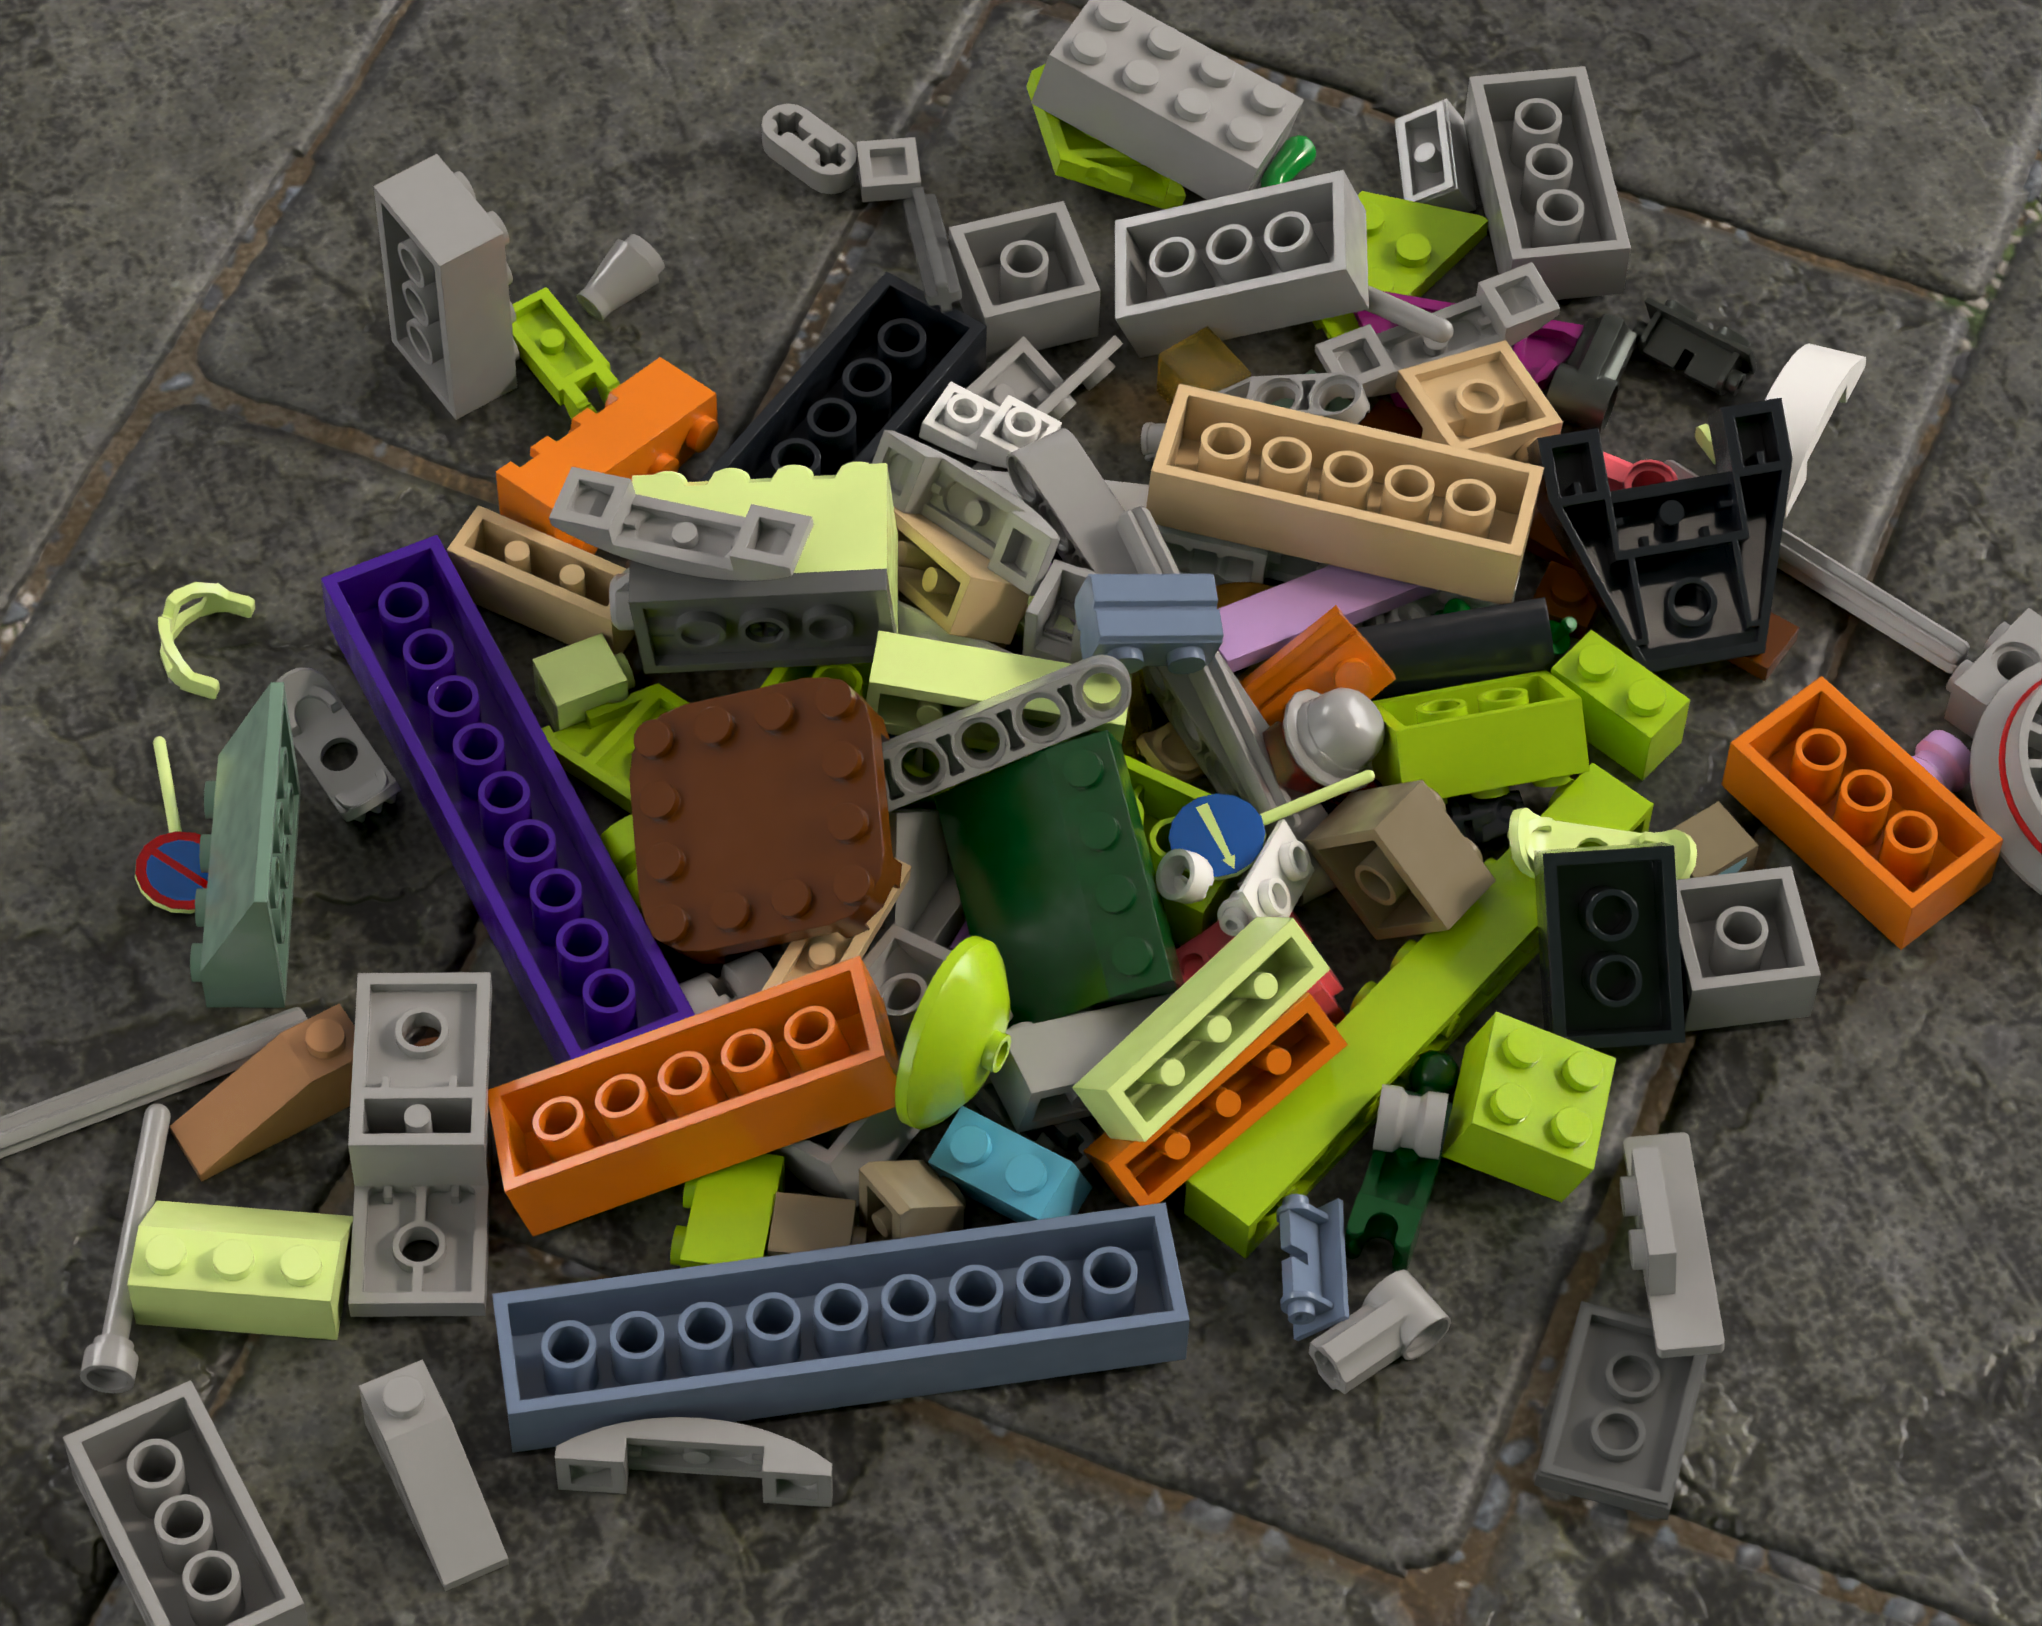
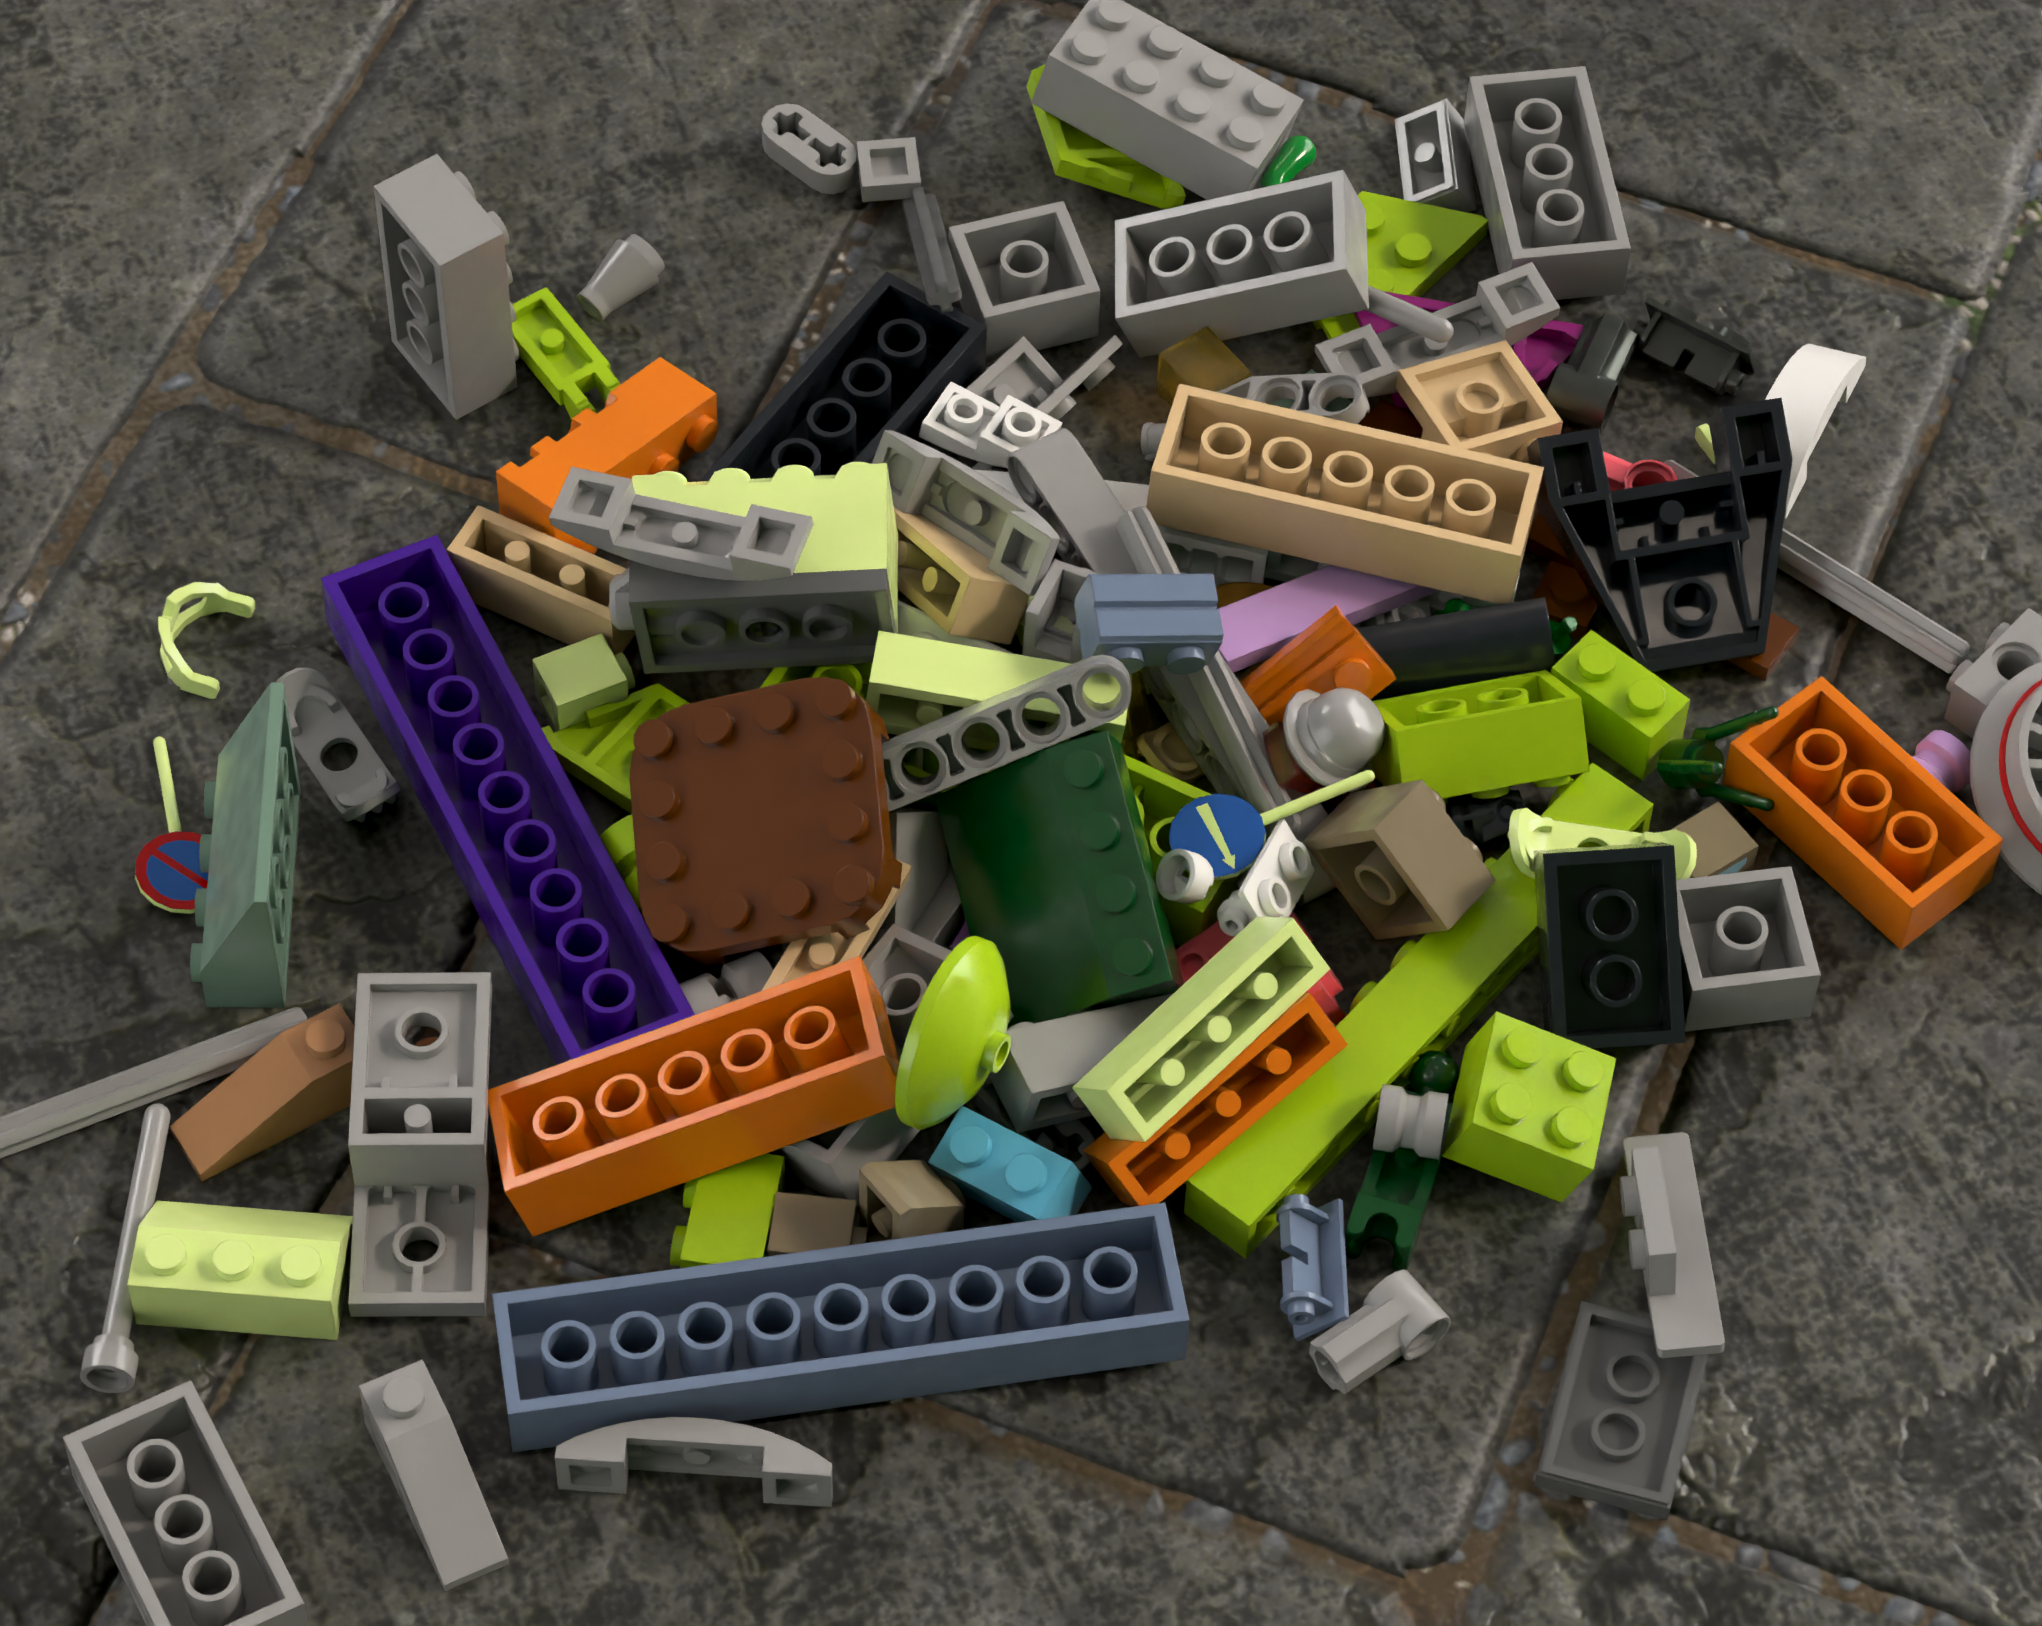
none -> dark green plant [1656,706,1779,811]

